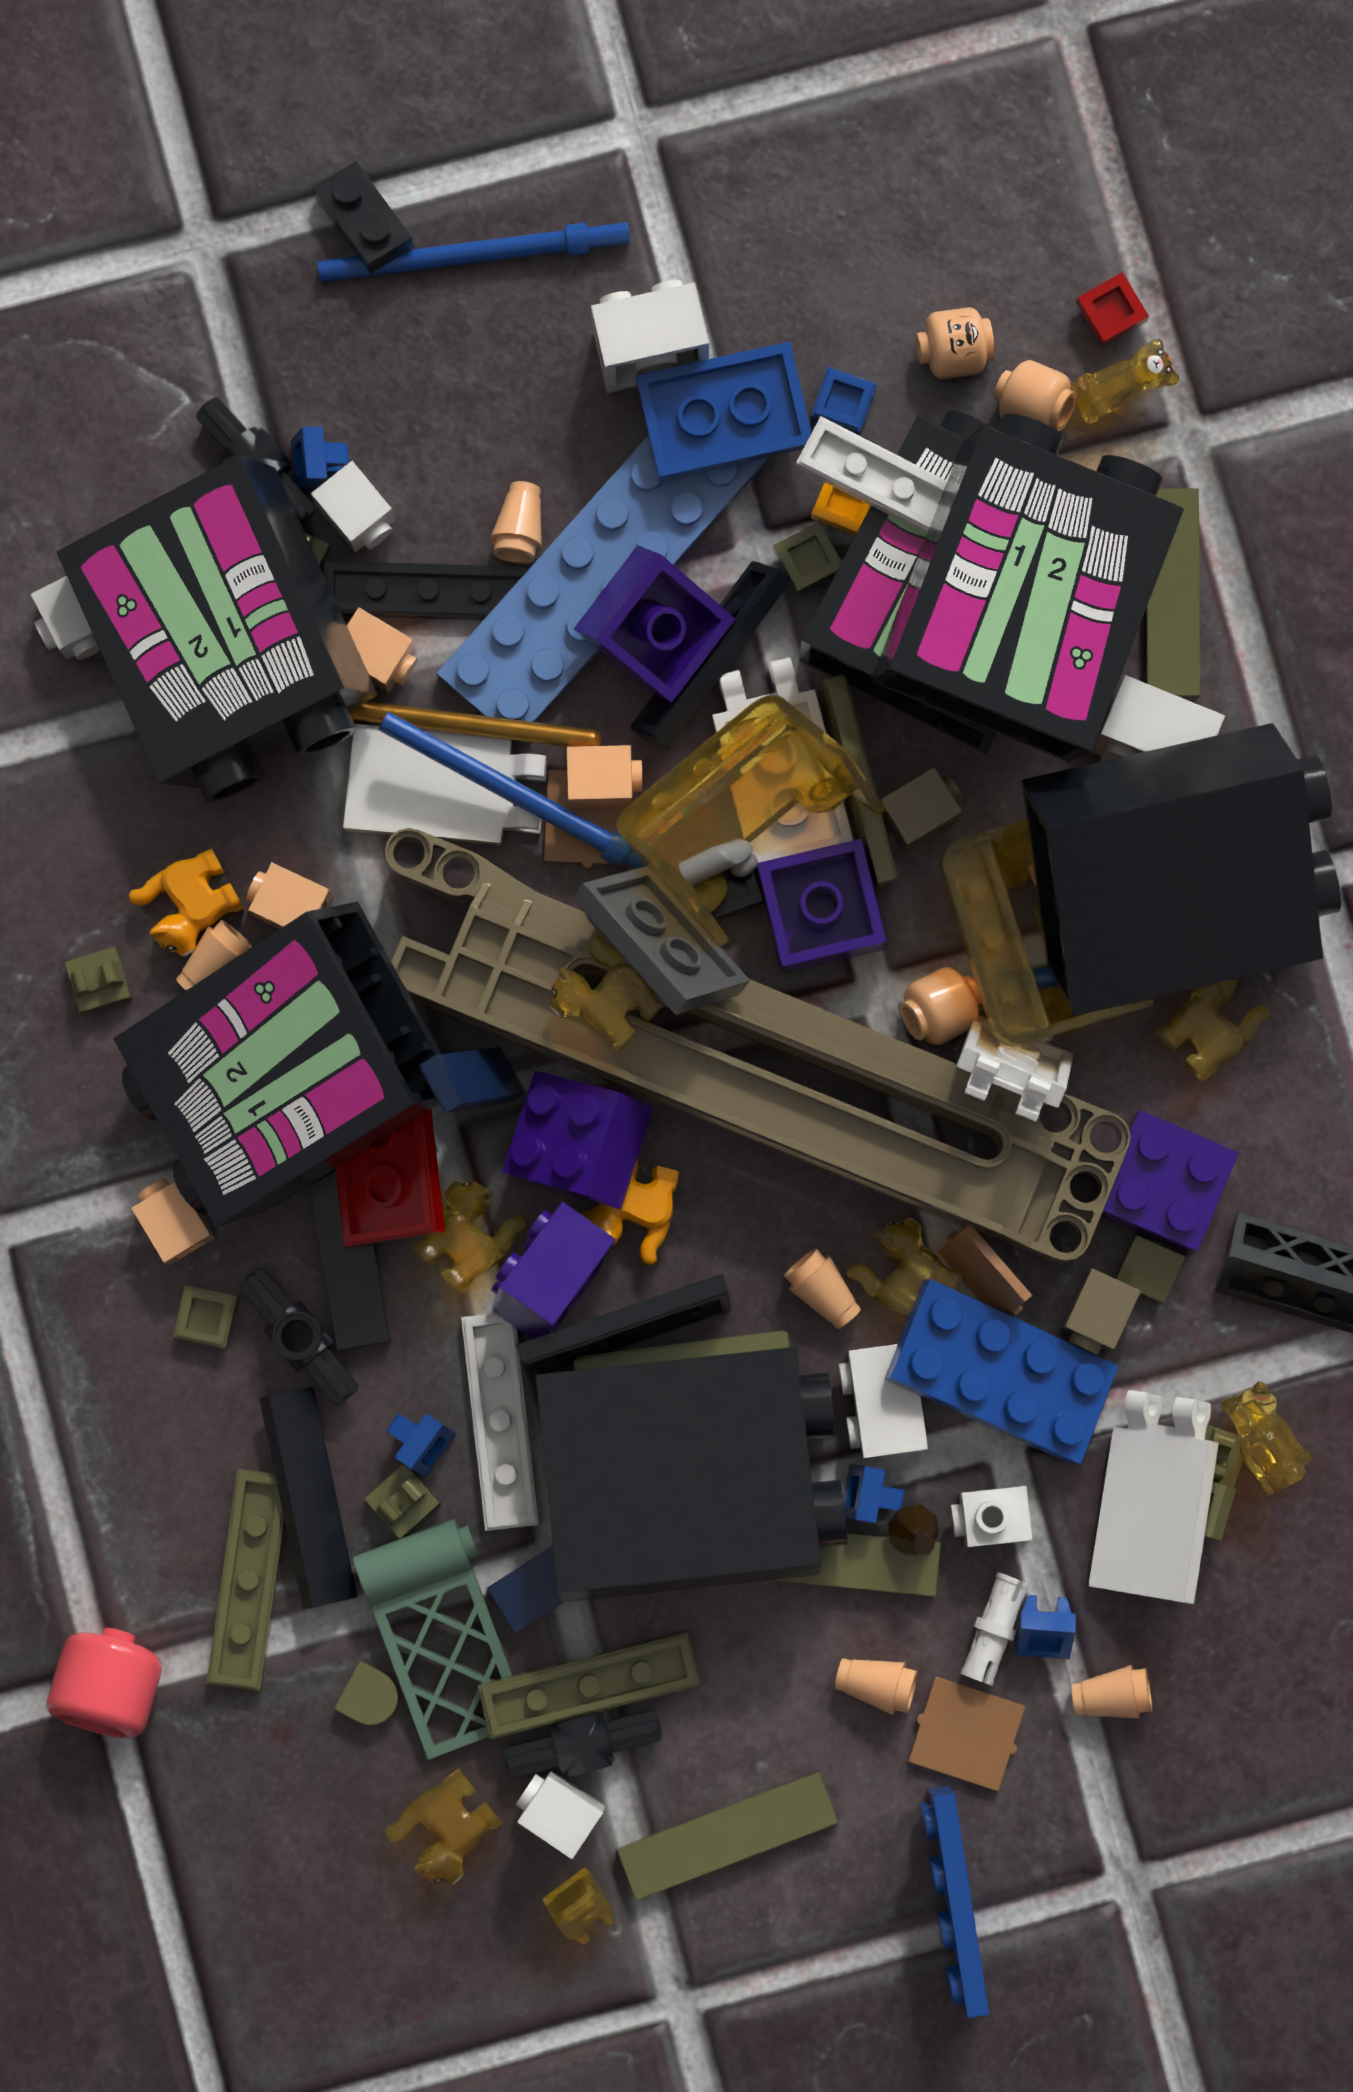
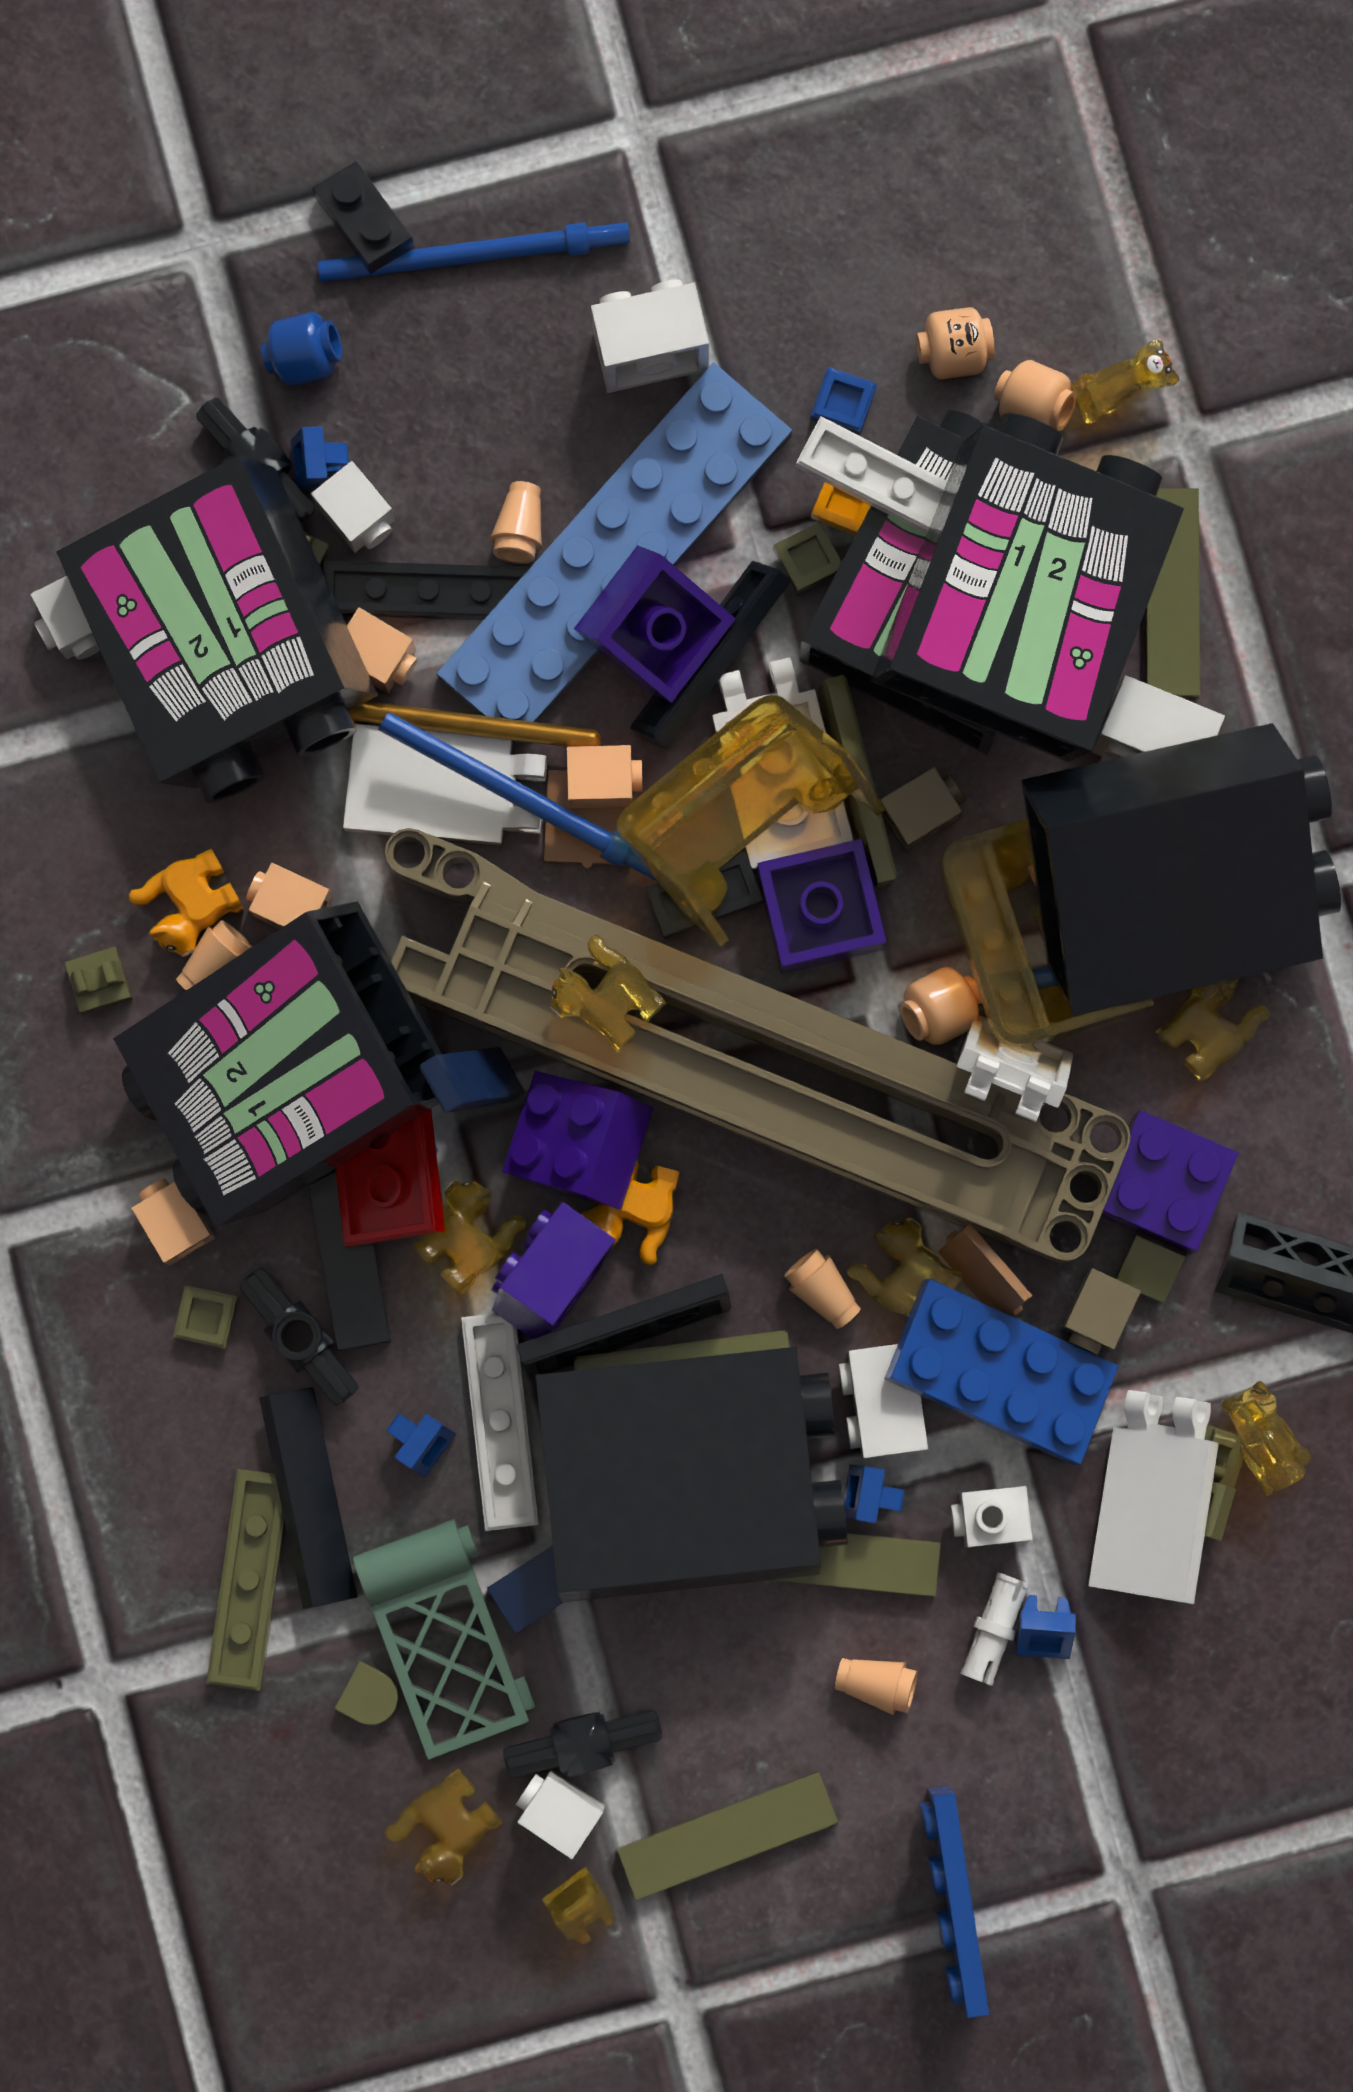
coral head [46,1628,162,1738] -> none
olive tile [364,1464,441,1539] -> none
olive tile [477,1631,700,1739] -> none
dark grey plate [573,866,750,1015] -> none
blue plate [635,341,811,481] -> none
light grey arm [678,839,758,888] -> none
dark brown rock [888,1504,939,1555] -> none
medium nougat piece [908,1676,1025,1791] -> none
light nougat cone [1071,1665,1152,1719] -> none
red plate [1076,272,1149,347] -> none
none -> blue head [261,312,343,386]

